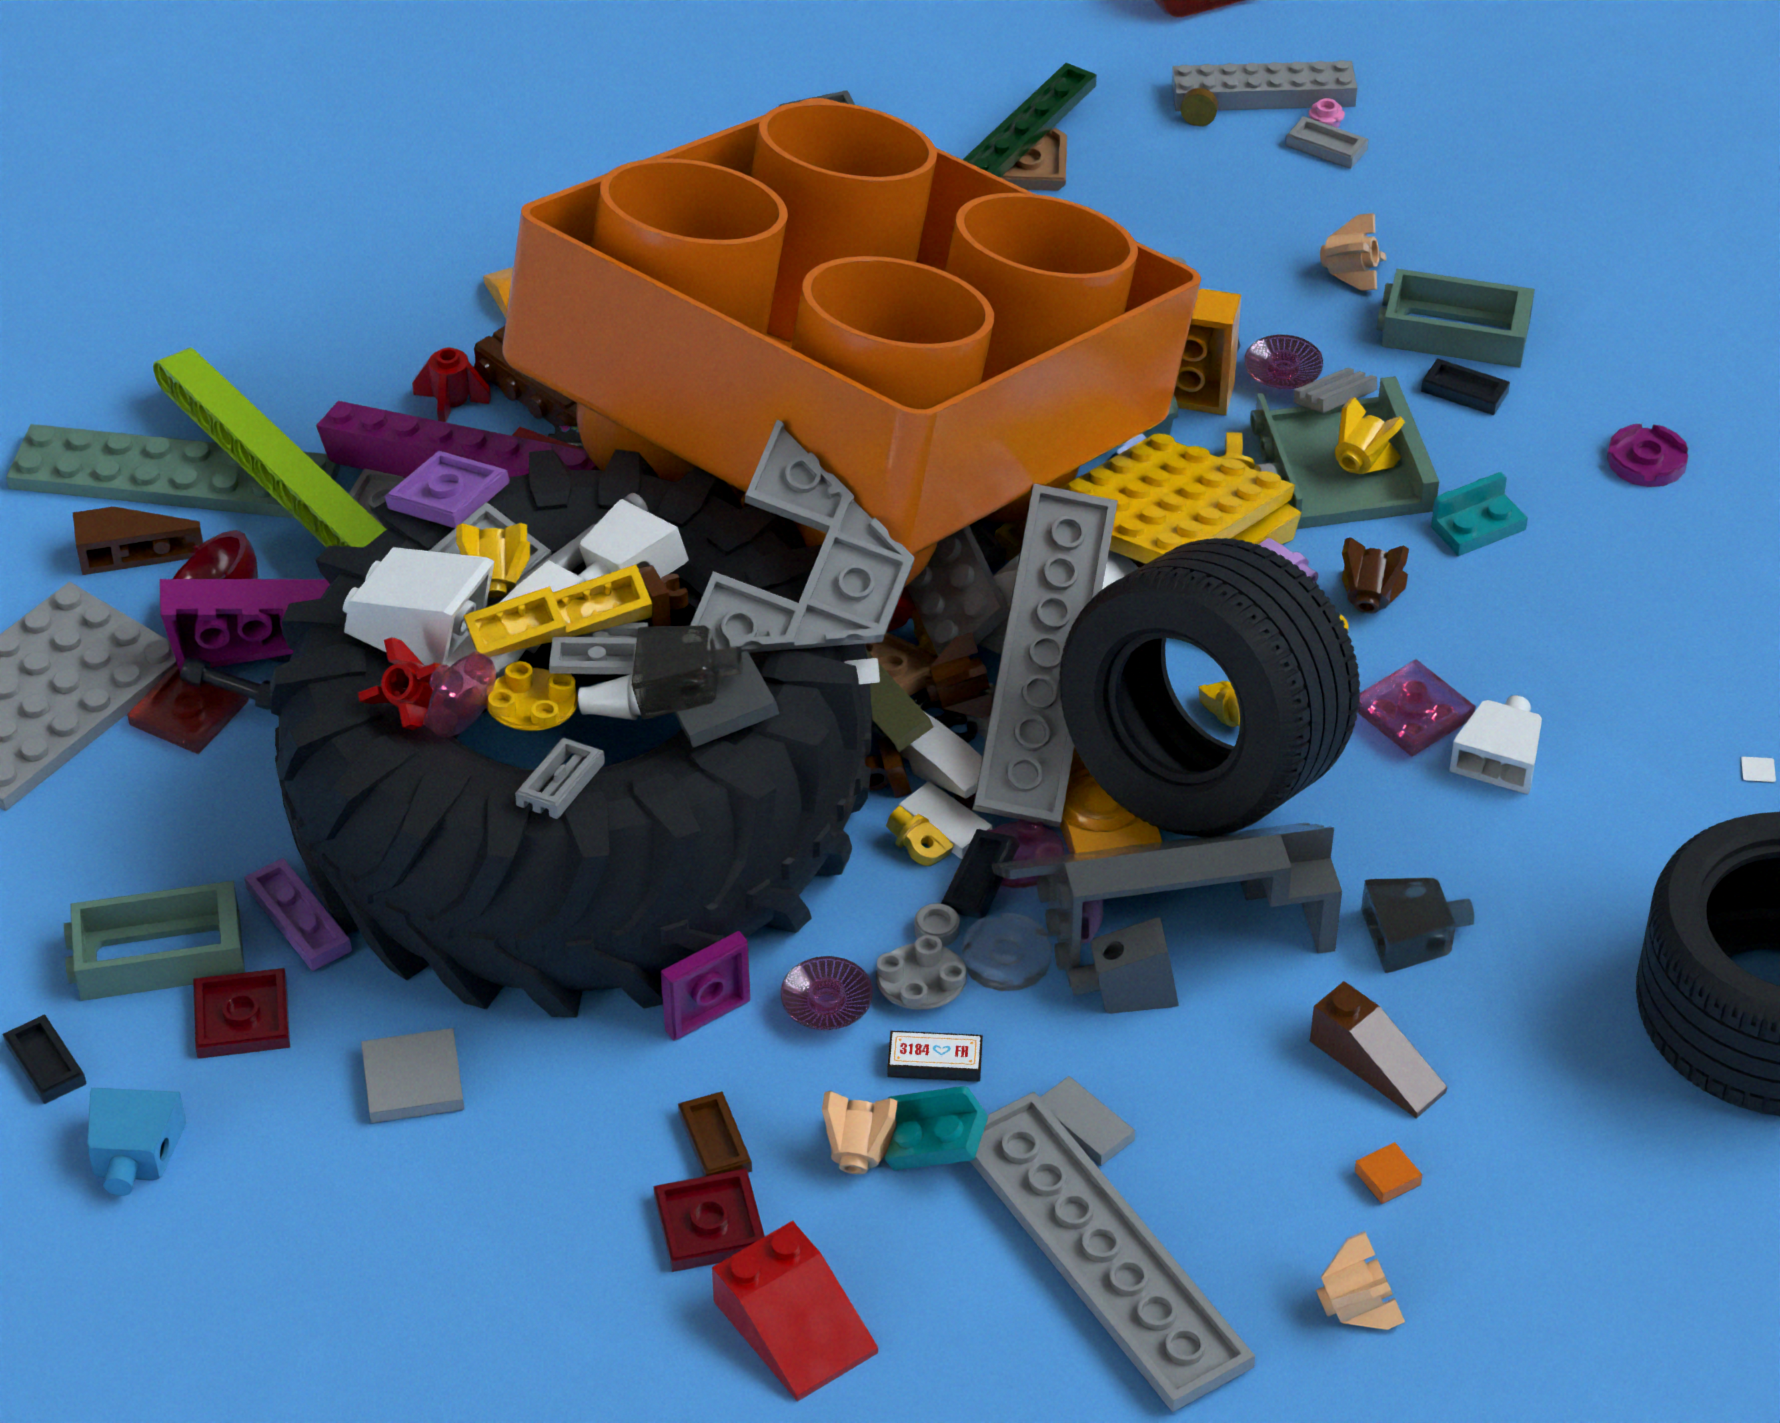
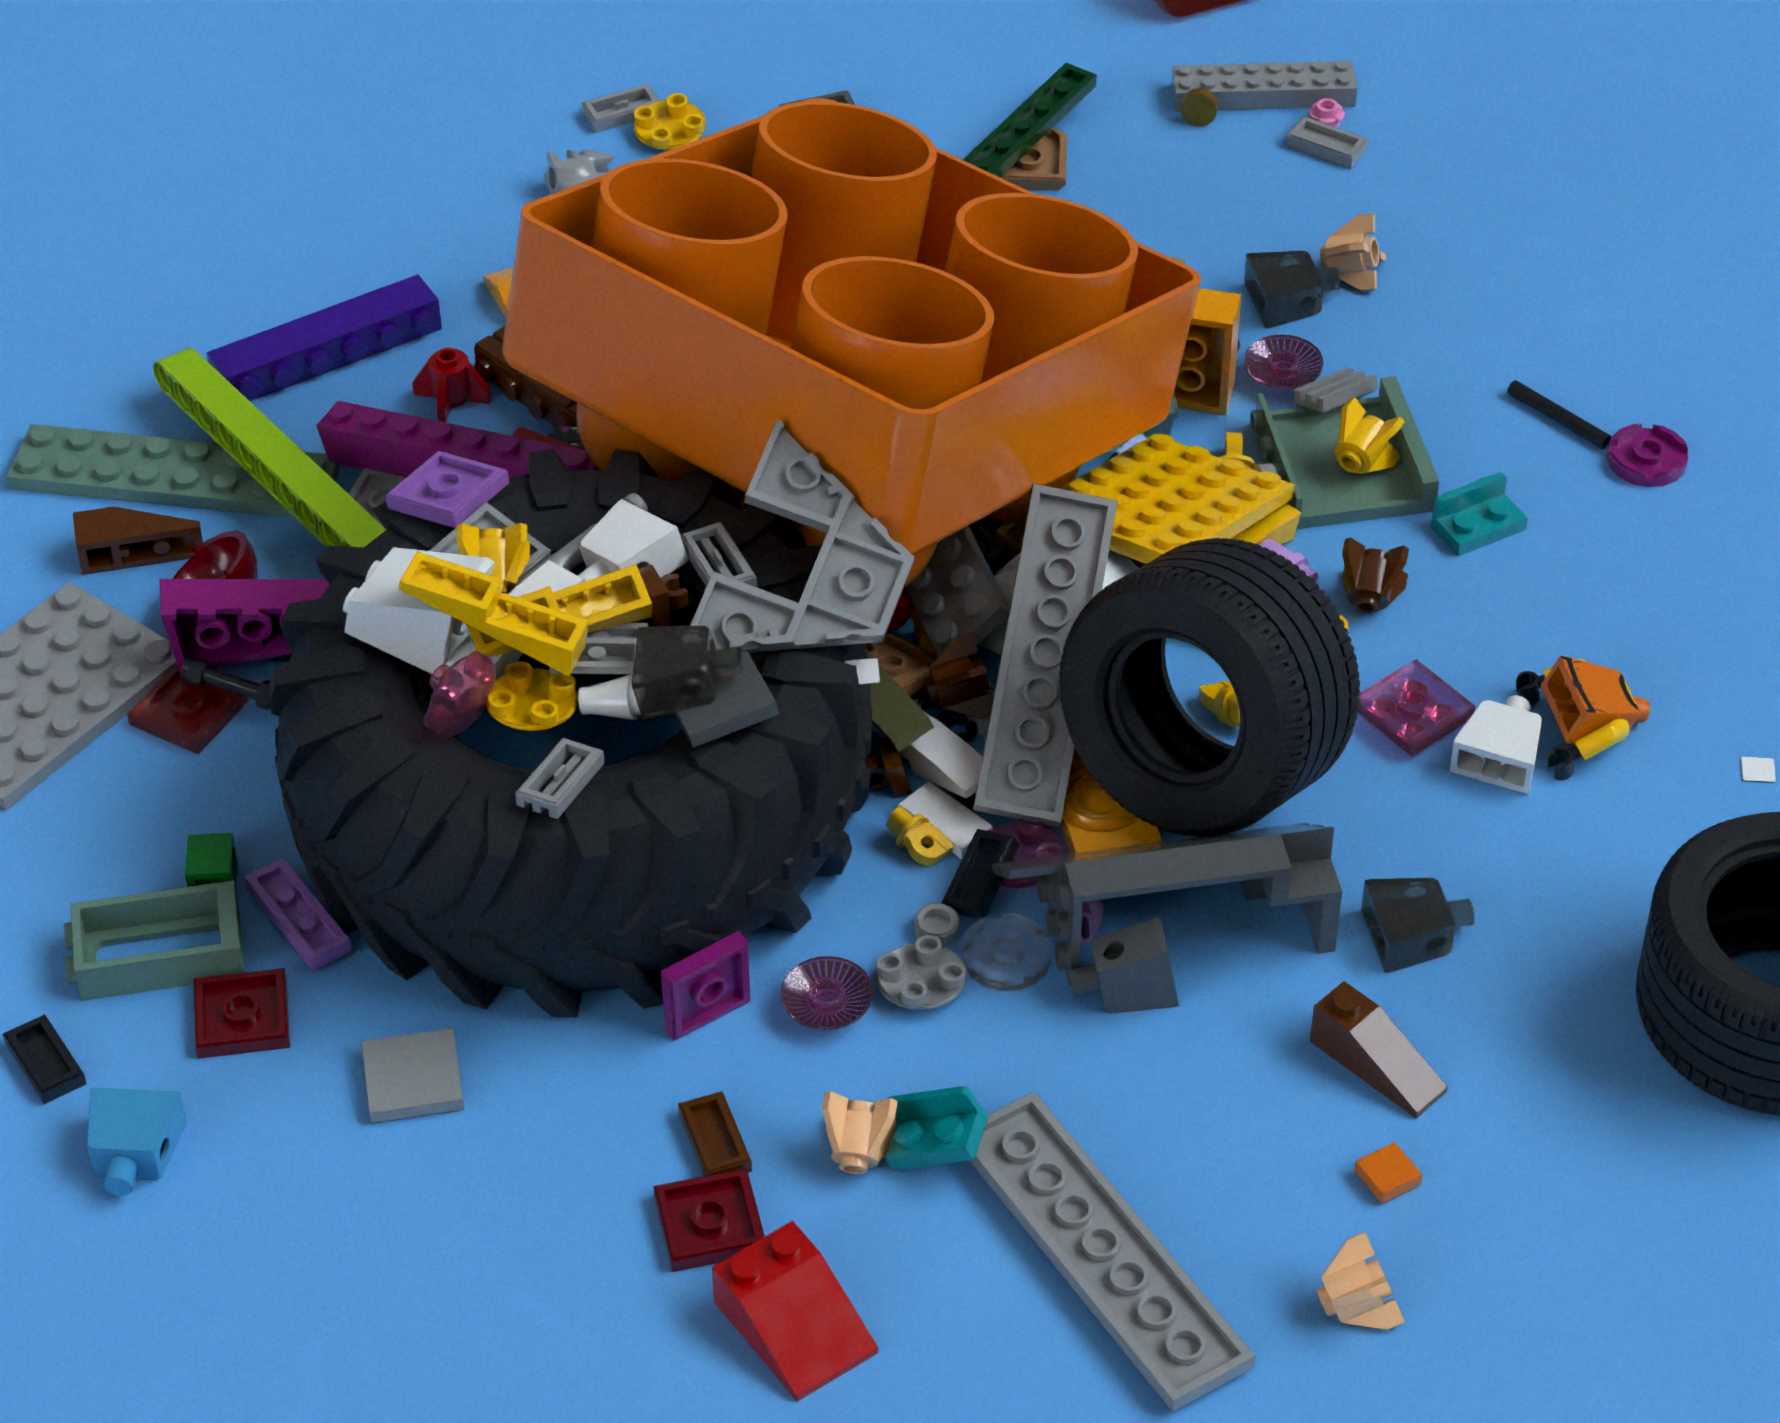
red brick [358,637,447,730] -> none
tile [887,1031,983,1081] -> none
light grey tile [1040,1076,1135,1166] -> none
sand green piece [1376,269,1535,368] -> none
black tile [1421,359,1510,415] -> none
none -> green brick [185,833,238,890]
none -> dark purple brick [206,274,442,401]
none -> yellow slope [399,551,589,677]
none -> light grey animal [544,150,614,194]
none -> light grey tile [581,84,660,133]
none -> yellow dish [633,93,706,150]
none -> light grey tile [680,522,757,587]
none -> clear smoke torso [1244,251,1340,329]
none -> black bar [1507,380,1612,449]
none -> orange torso [1516,655,1650,780]

